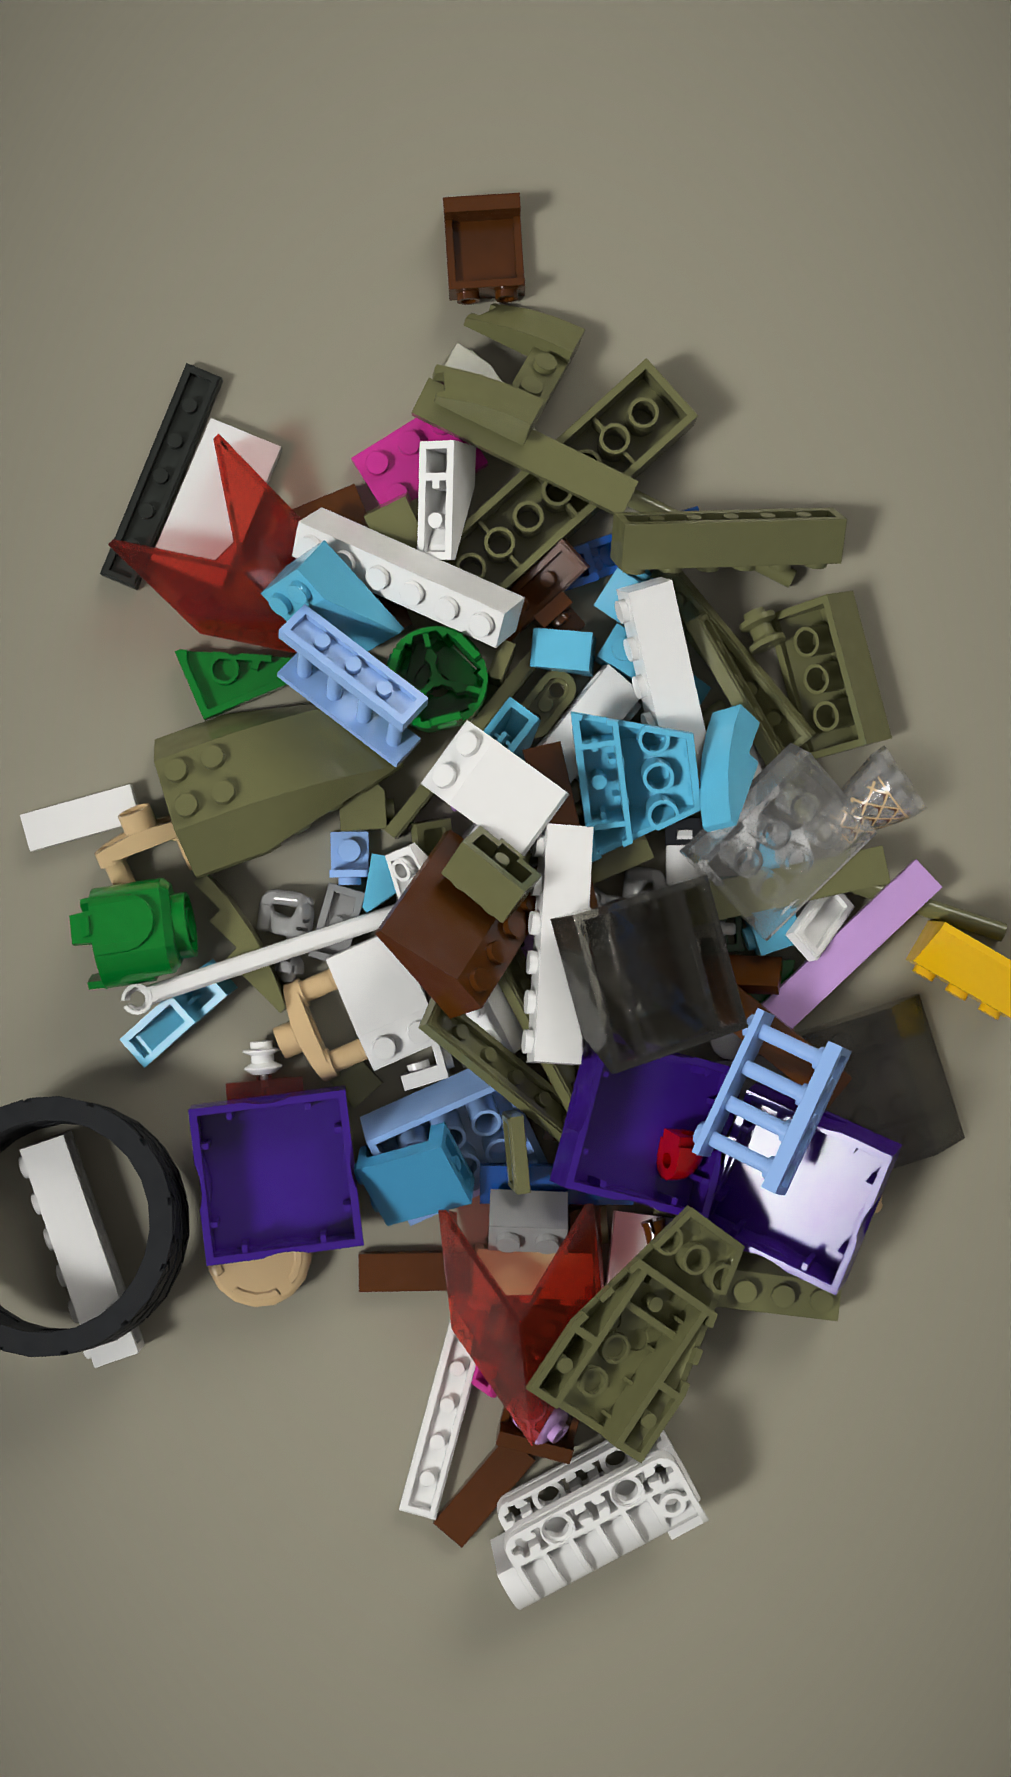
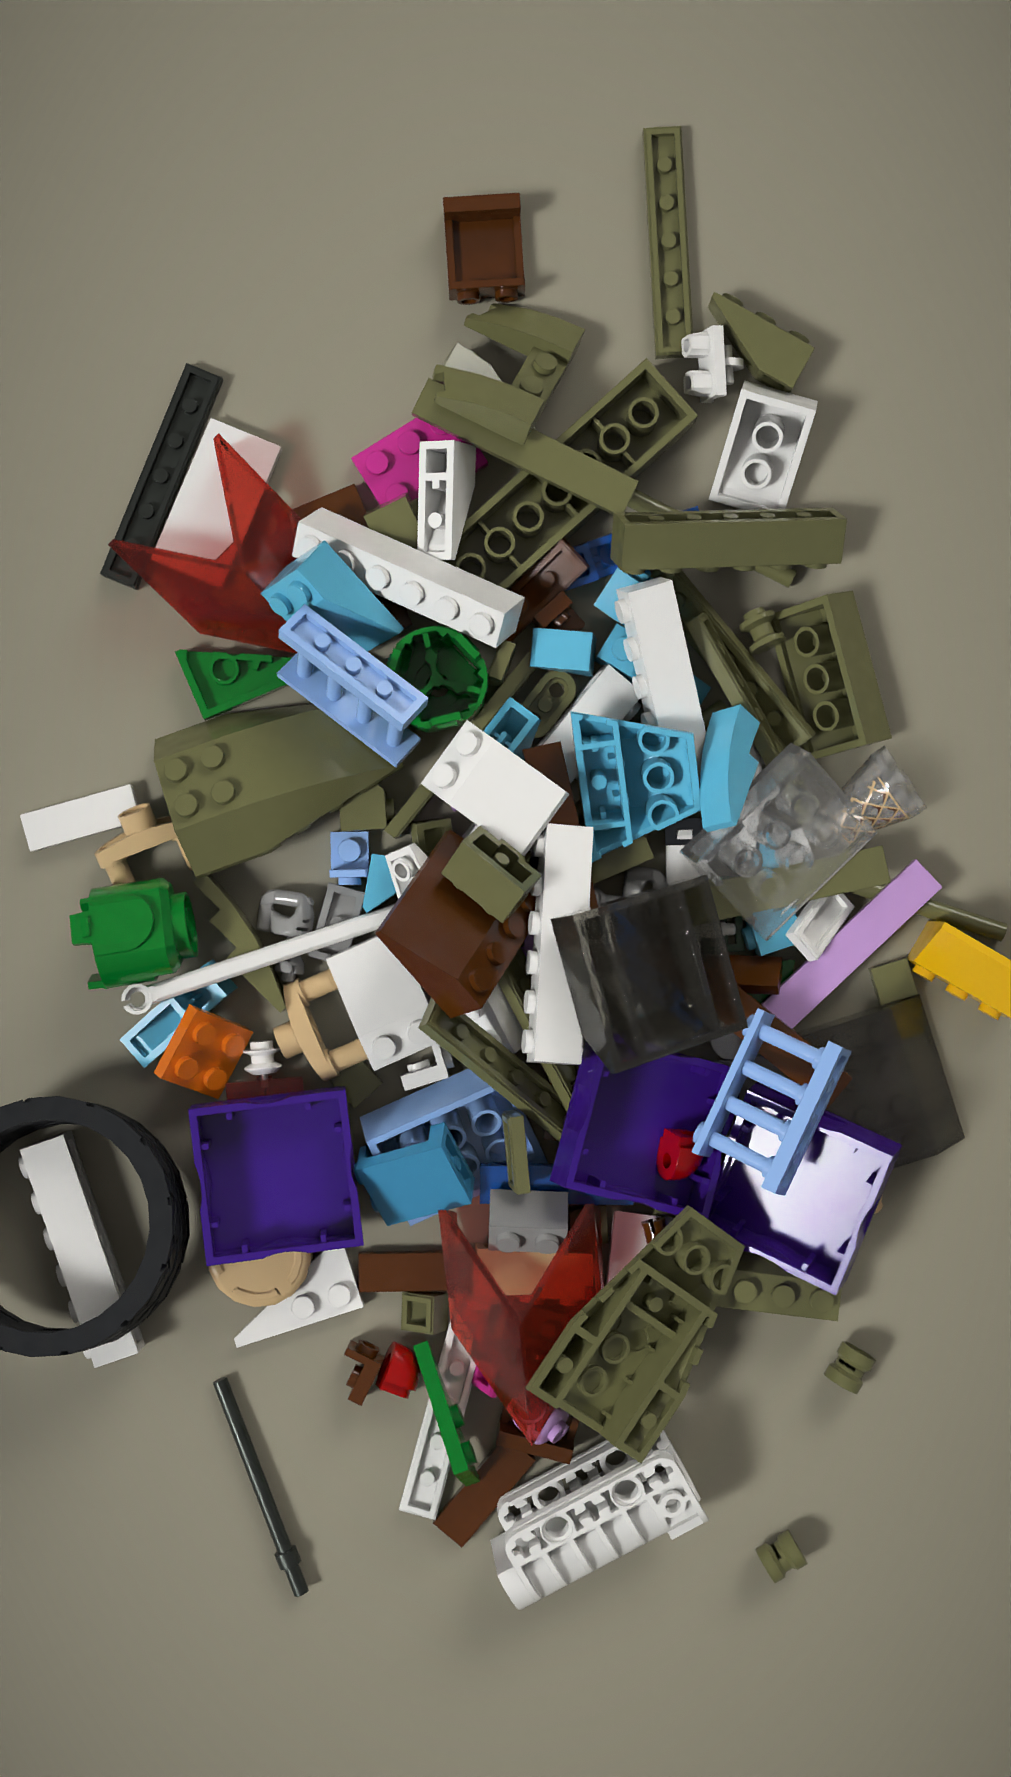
none -> orange plate [153,1004,254,1099]
none -> pearl dark grey bar [213,1377,309,1597]
none -> white wing [234,1248,364,1348]
none -> reddish brown bracket [344,1340,384,1406]
none -> red piece [375,1341,421,1399]
none -> olive slope [401,1291,449,1335]
none -> green wing [413,1341,480,1487]
none -> olive tile [642,126,693,359]
none -> white hips [681,325,744,403]
none -> olive slope [708,292,815,393]
none -> white slope [709,380,818,510]
none -> olive wheel [755,1530,808,1583]
none -> olive wheel [824,1341,876,1394]
none -> olive tile [868,958,918,1005]

